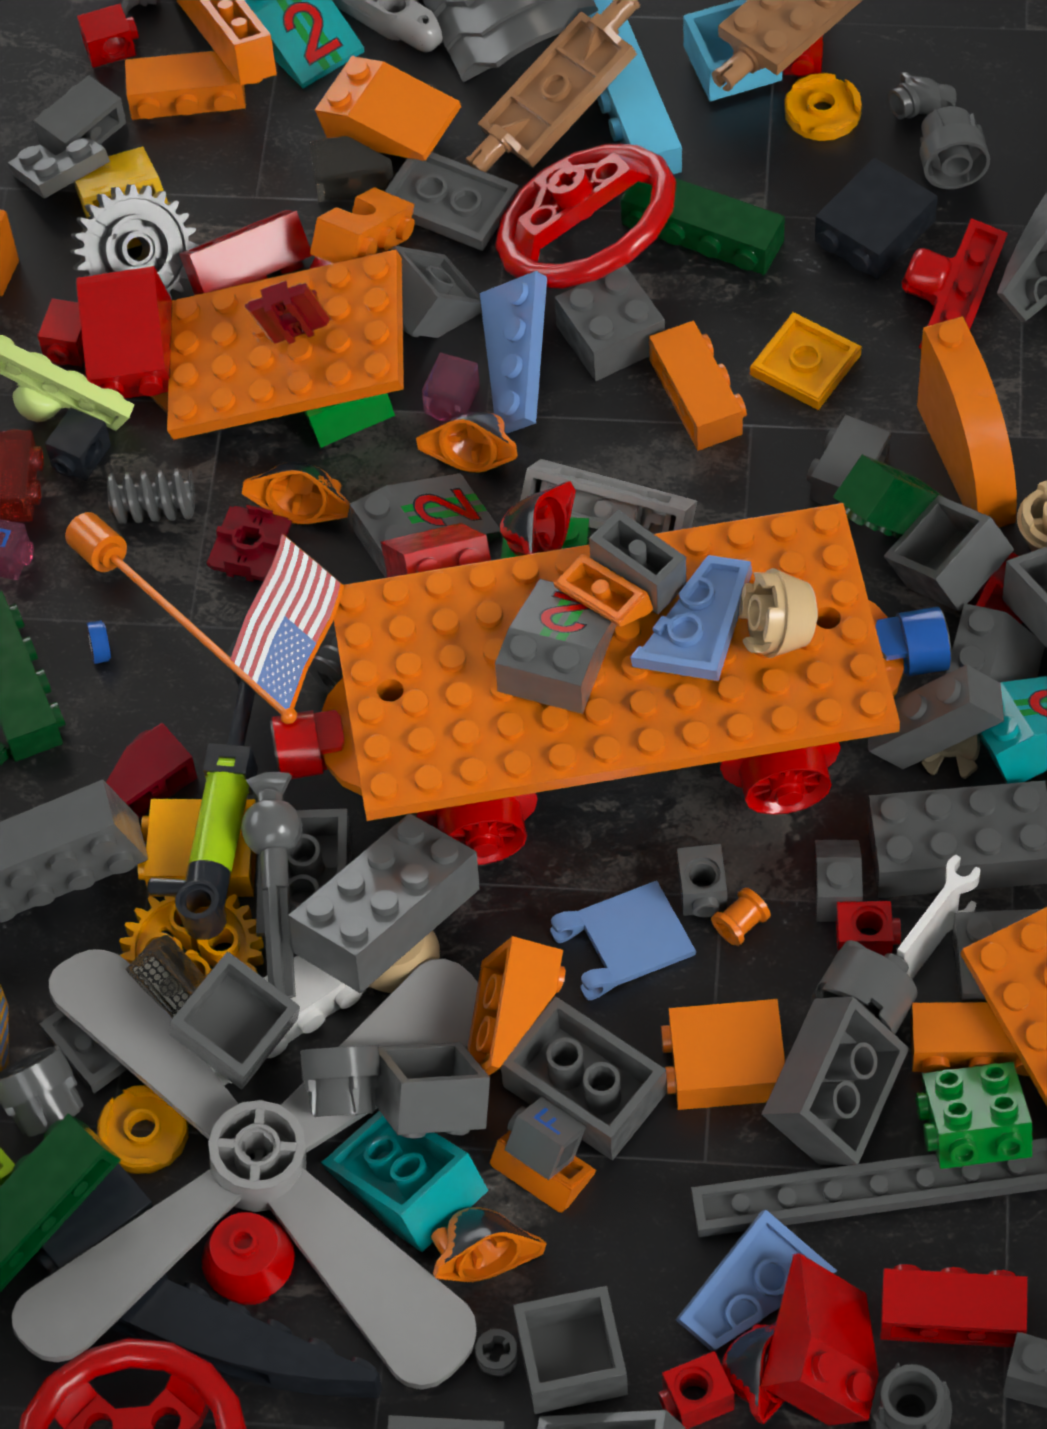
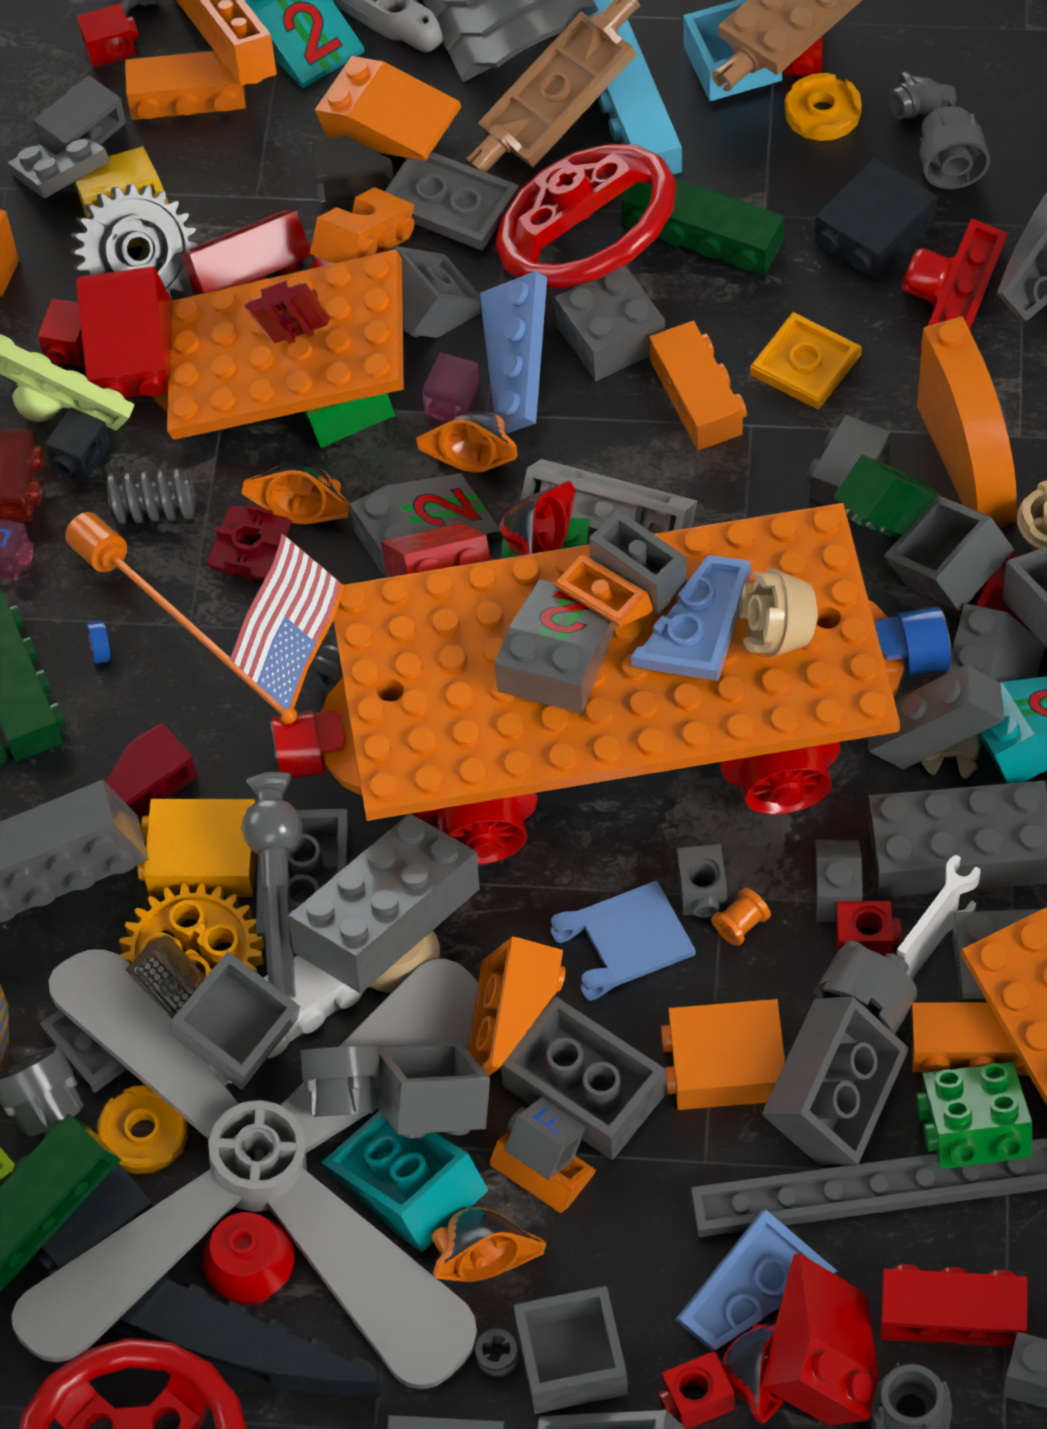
black piece [147,639,258,940] -> none

